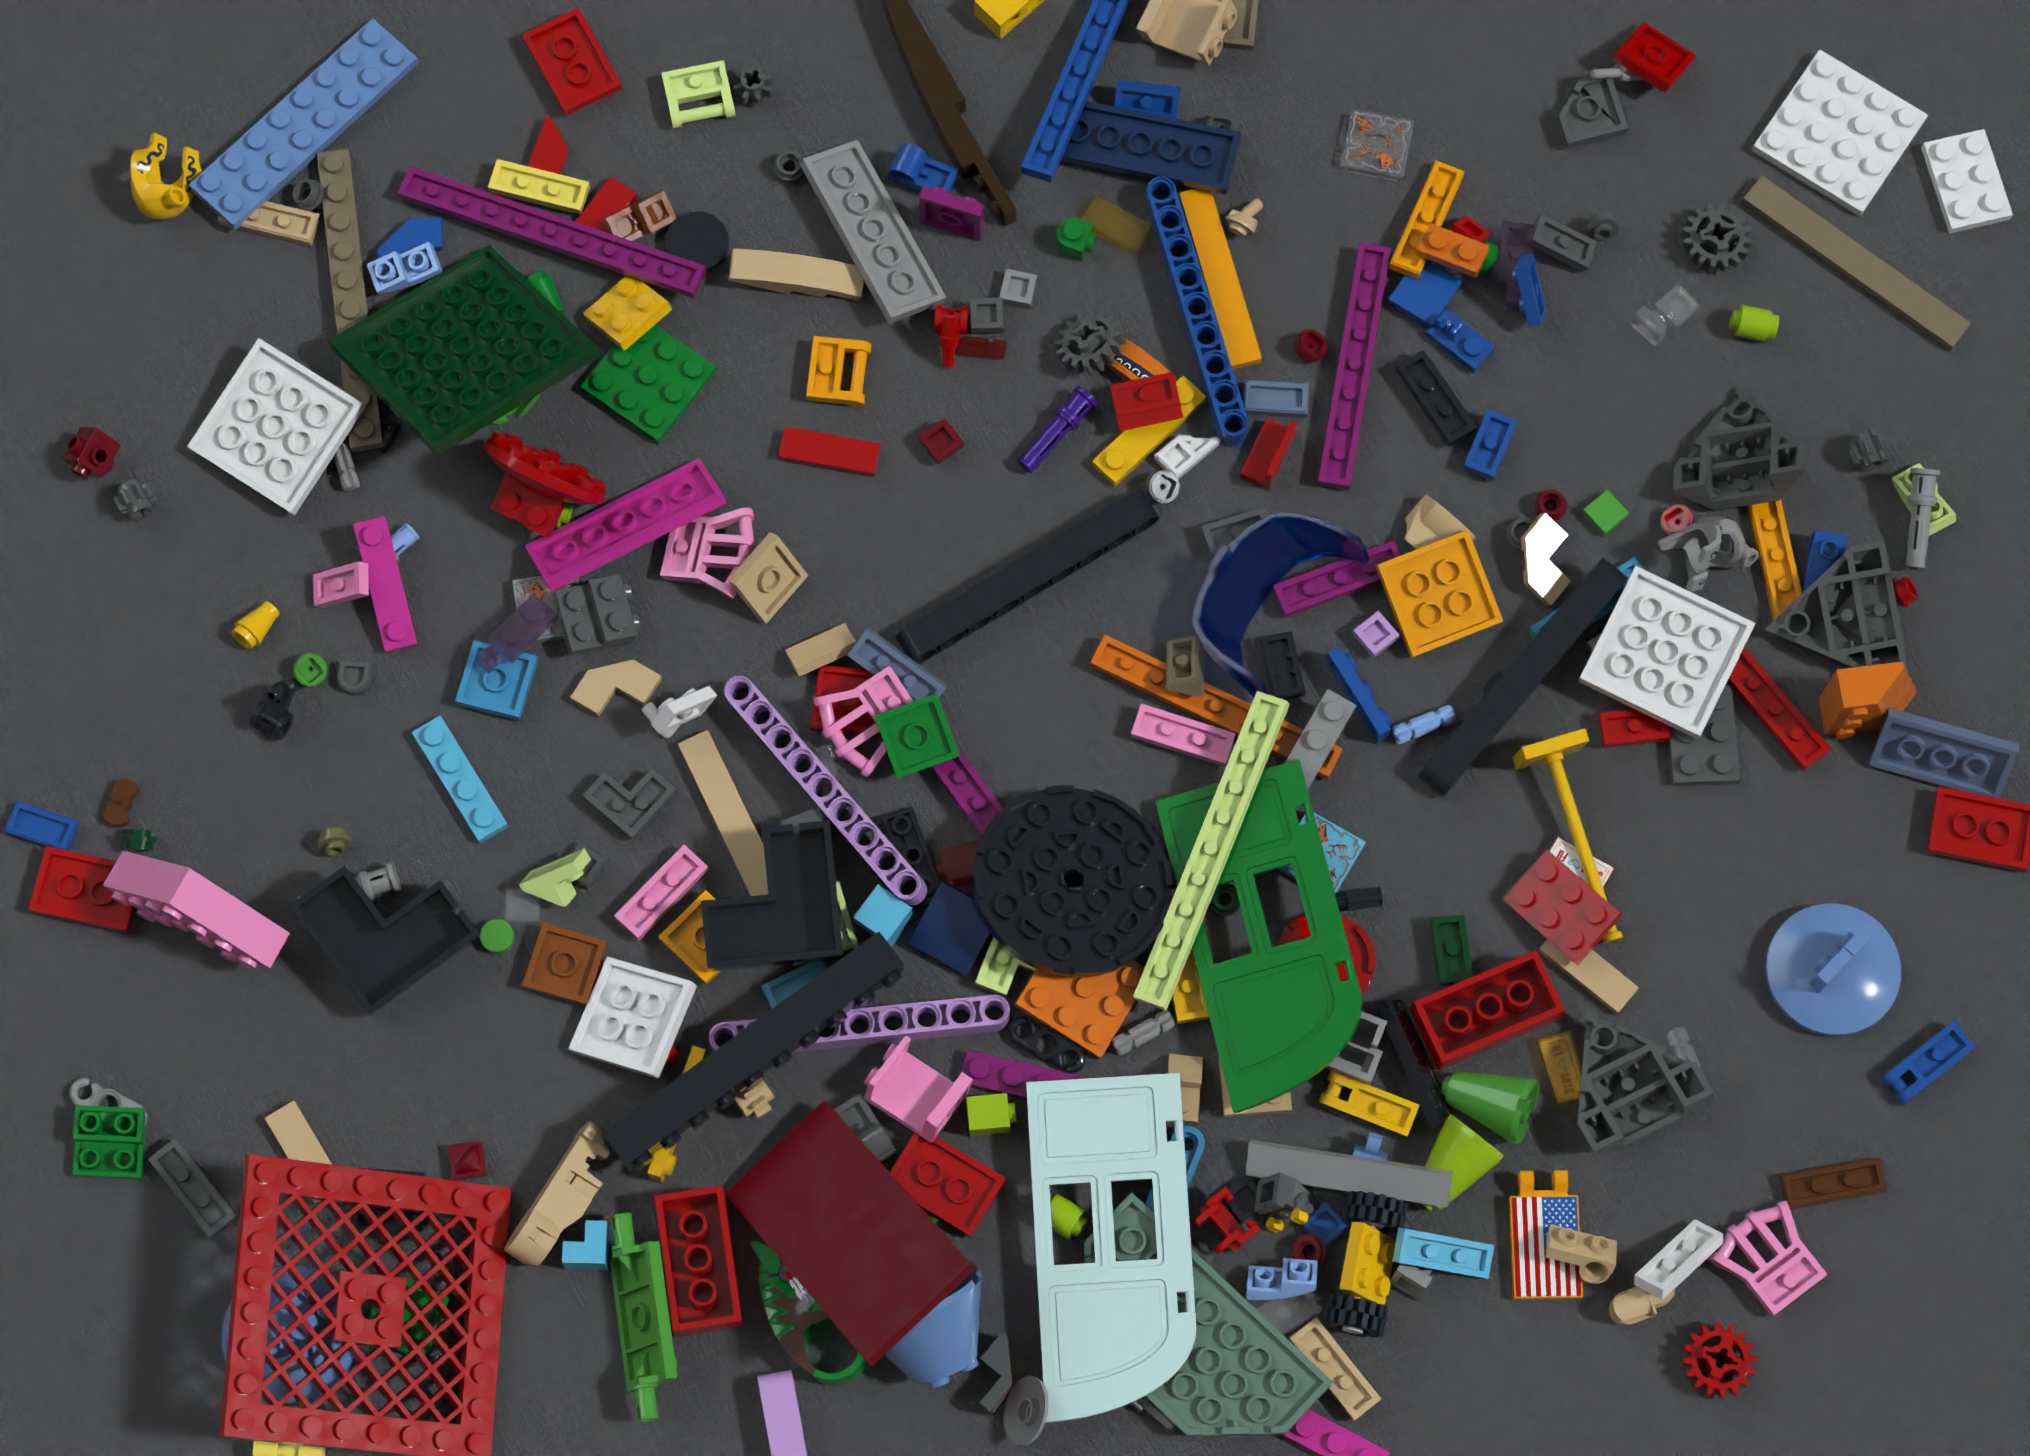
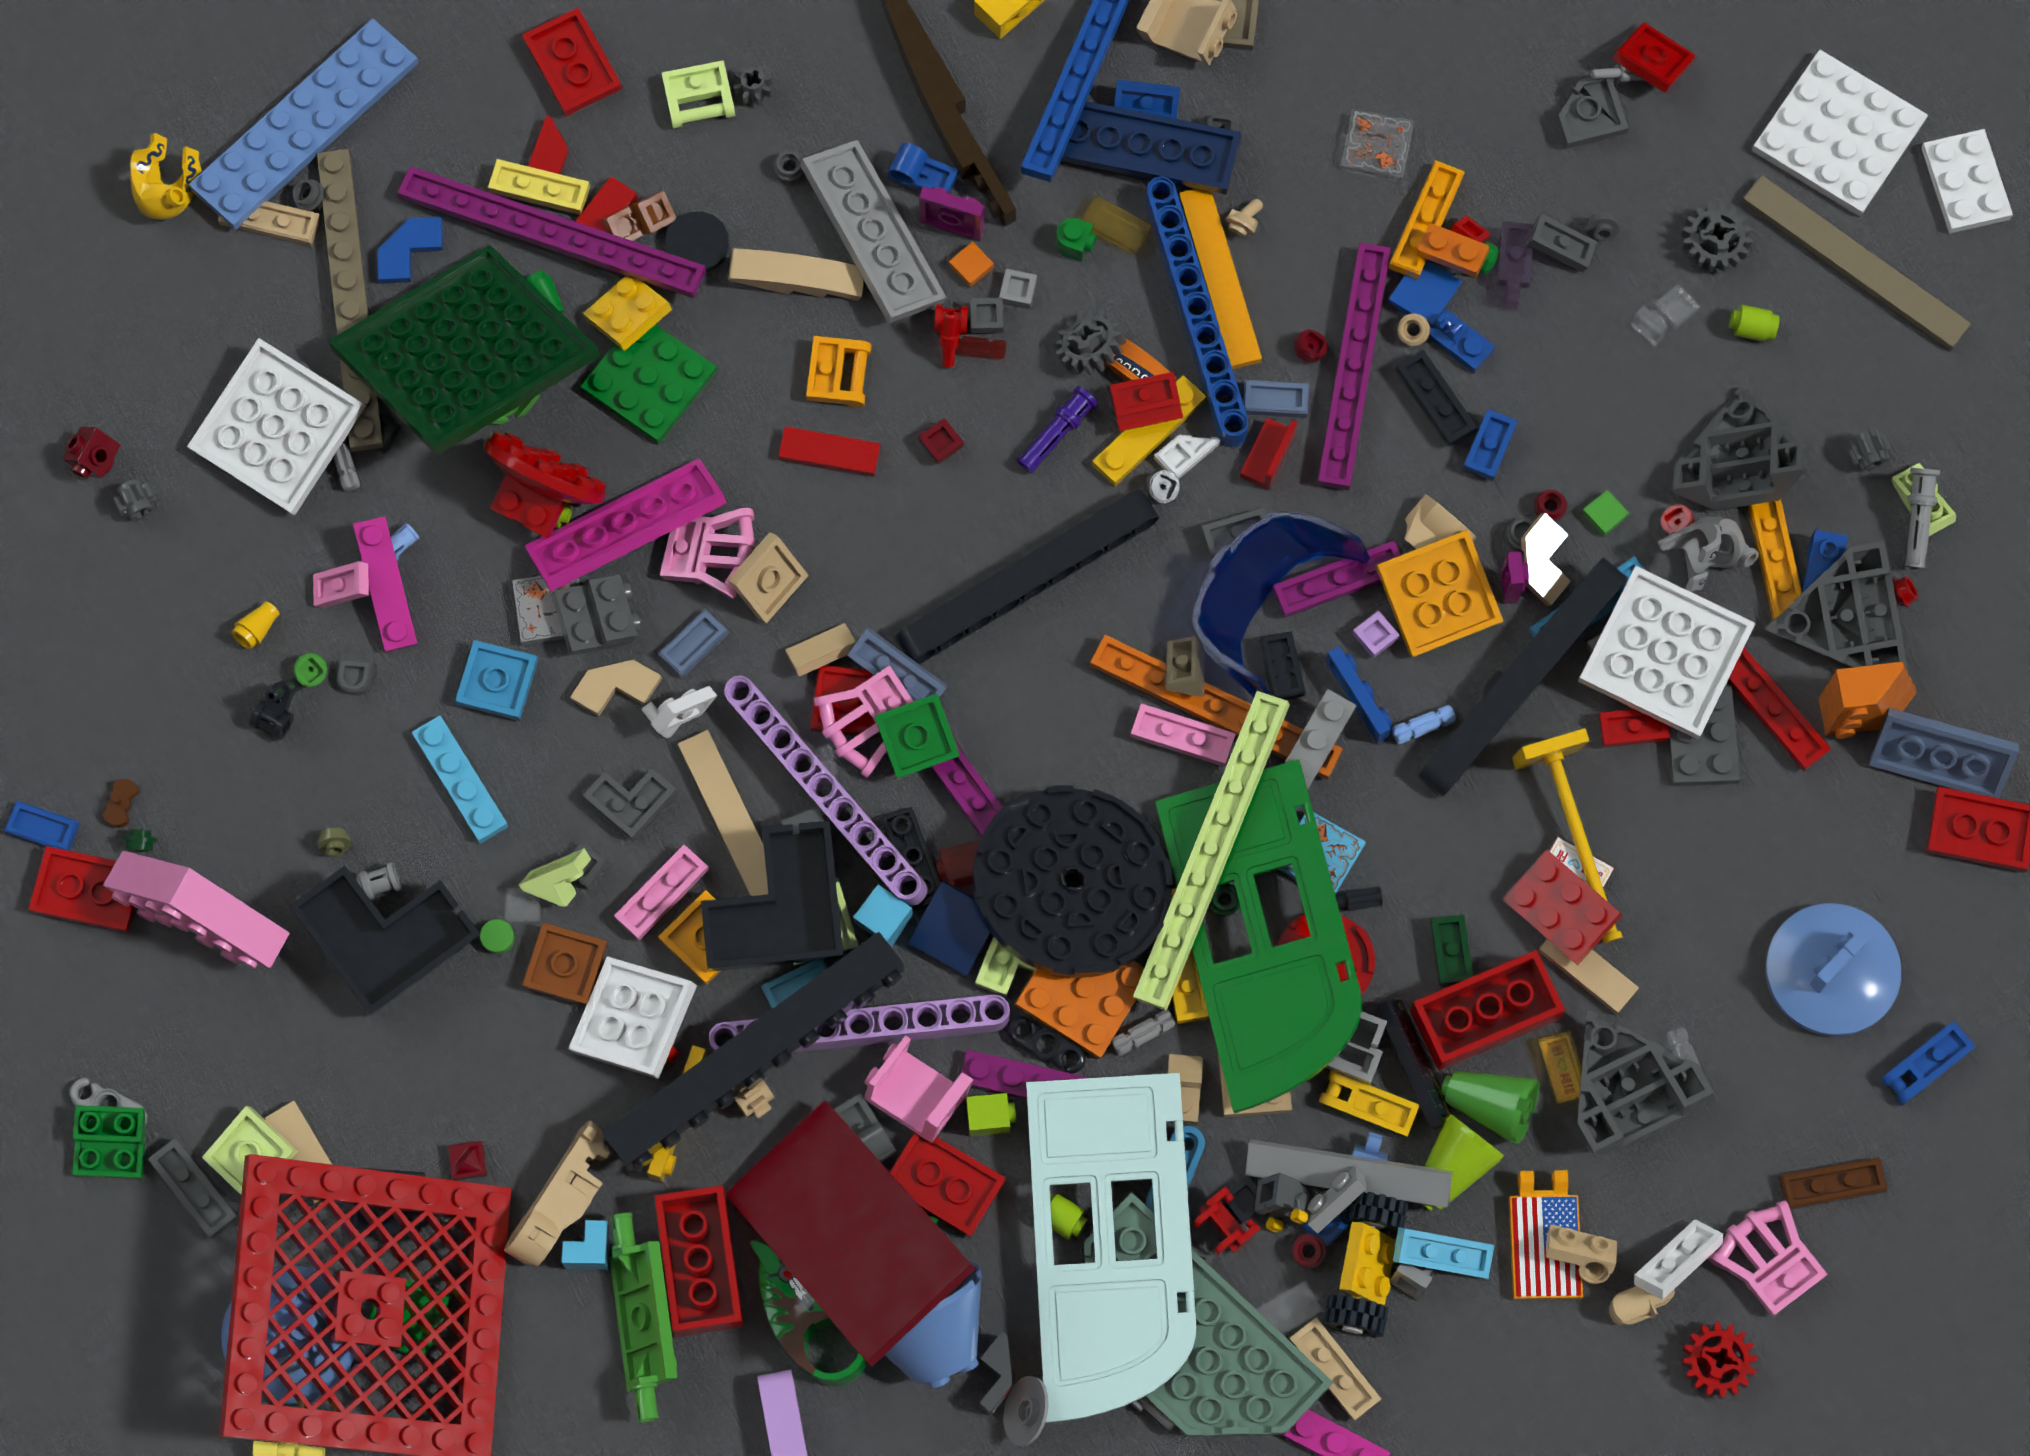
light blue slope [367,241,443,294] -> none
clear purple plate [478,593,558,673] -> none
light blue slope [1246,1258,1318,1300] -> none
blue plate [1512,254,1547,327] -> none
none -> yellowish green plate [202,1106,298,1194]
none -> sand blue tile [658,609,729,679]
none -> orange tile [949,241,994,288]
none -> light grey plate [1306,1166,1367,1234]
none -> tan plate [1397,313,1430,346]
none -> magenta plate [1500,551,1529,604]

